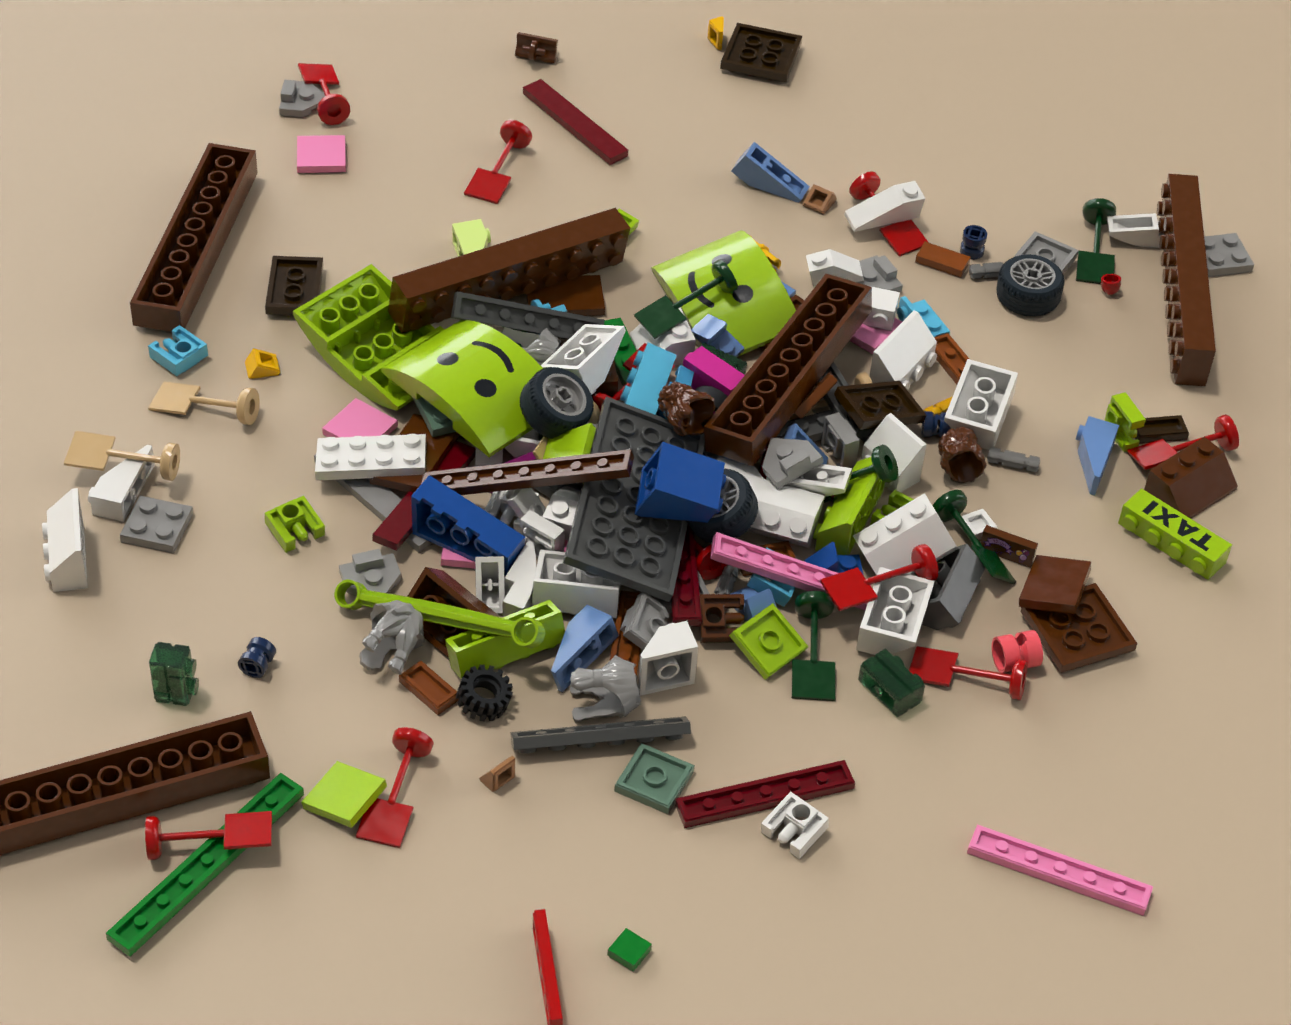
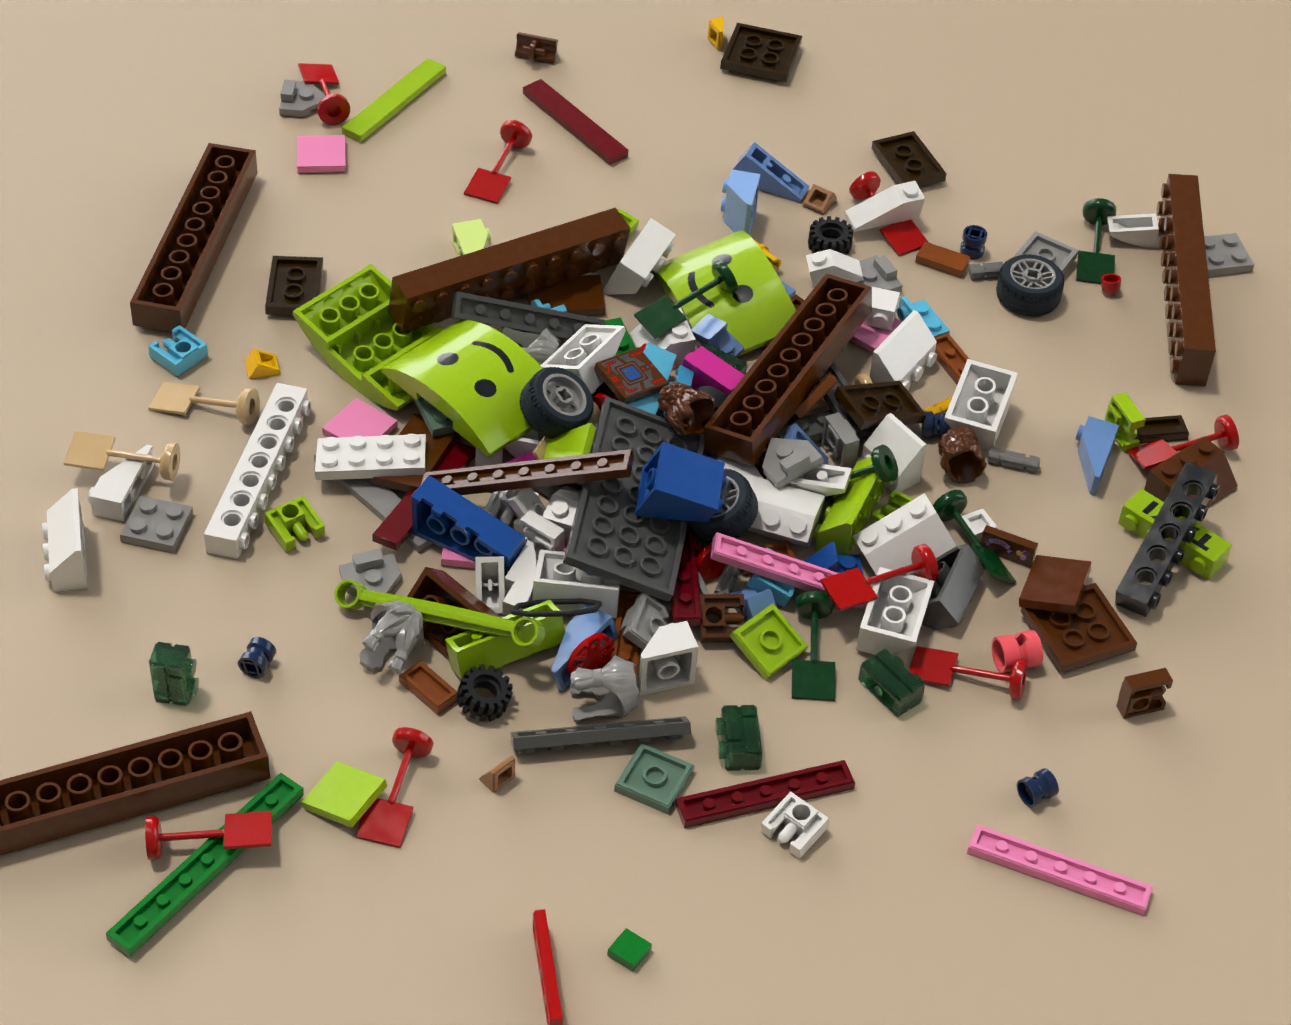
none -> white brick [204,383,311,559]
none -> lime tile [342,58,446,142]
none -> black piece [510,598,602,617]
none -> red wheel [567,633,615,676]
none -> reddish brown tile [594,347,669,404]
none -> white slope [603,218,676,295]
none -> clear green brick [715,705,762,771]
none -> light blue slope [721,169,760,235]
none -> black tyre [808,216,854,255]
none -> dark brown plate [871,131,947,187]
none -> dark blue wheel [1016,768,1059,807]
none -> black brick [1115,461,1220,617]
none -> reddish brown brick [1116,668,1173,719]

